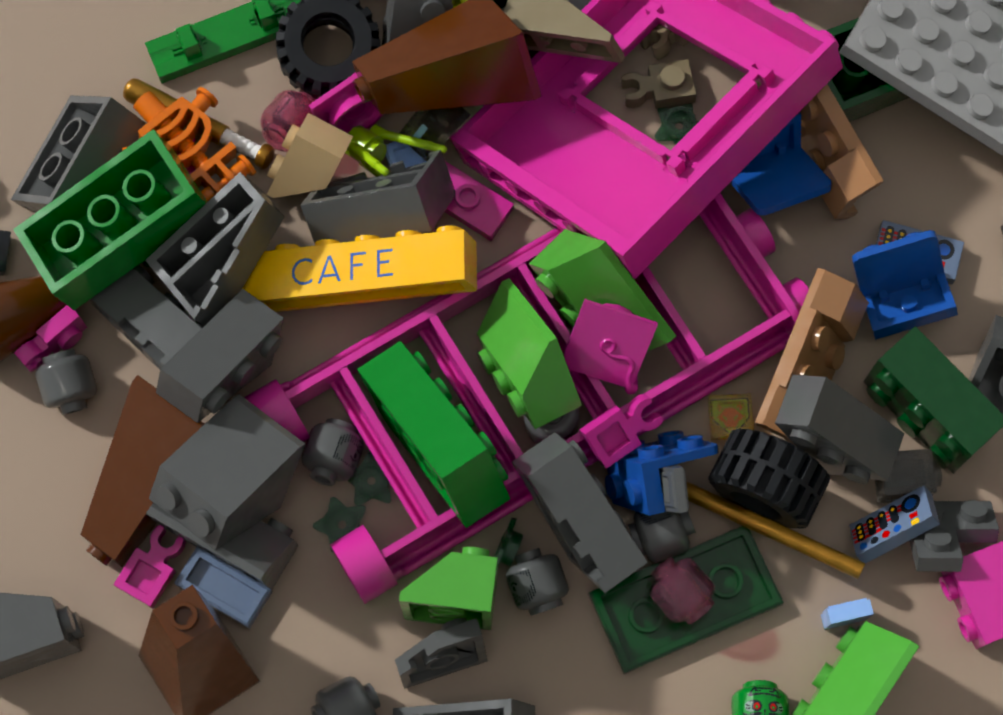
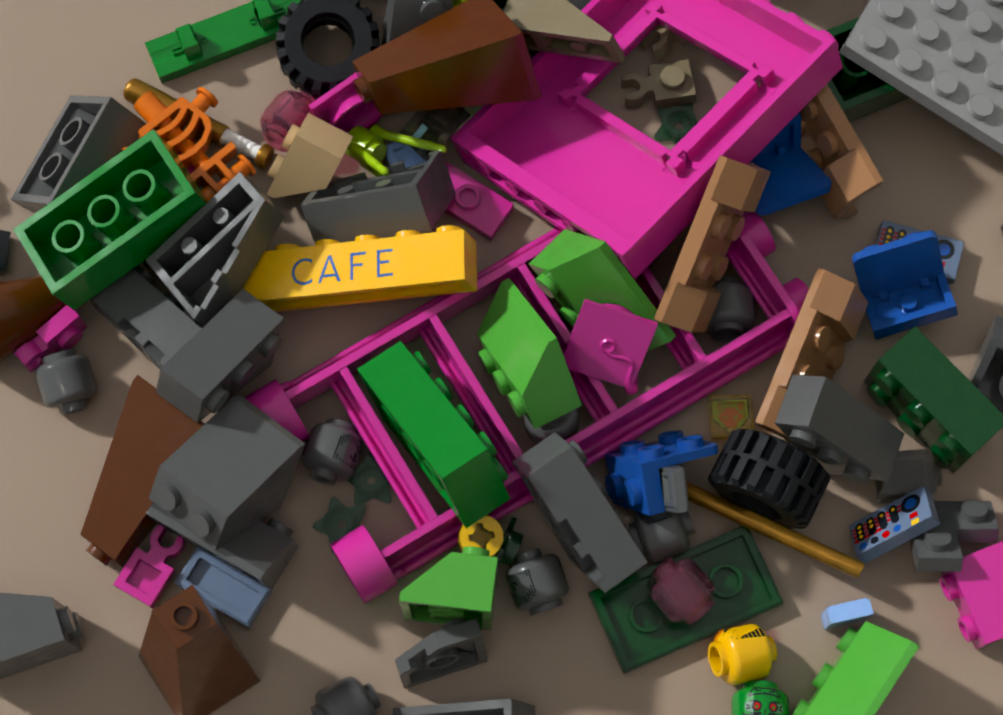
dark pink plate [579,394,663,469] -> none
none -> yellow wheel [458,515,503,556]
none -> medium nougat piece [654,155,771,333]
none -> dark grey head [706,277,755,343]
none -> yellow head [708,624,777,685]

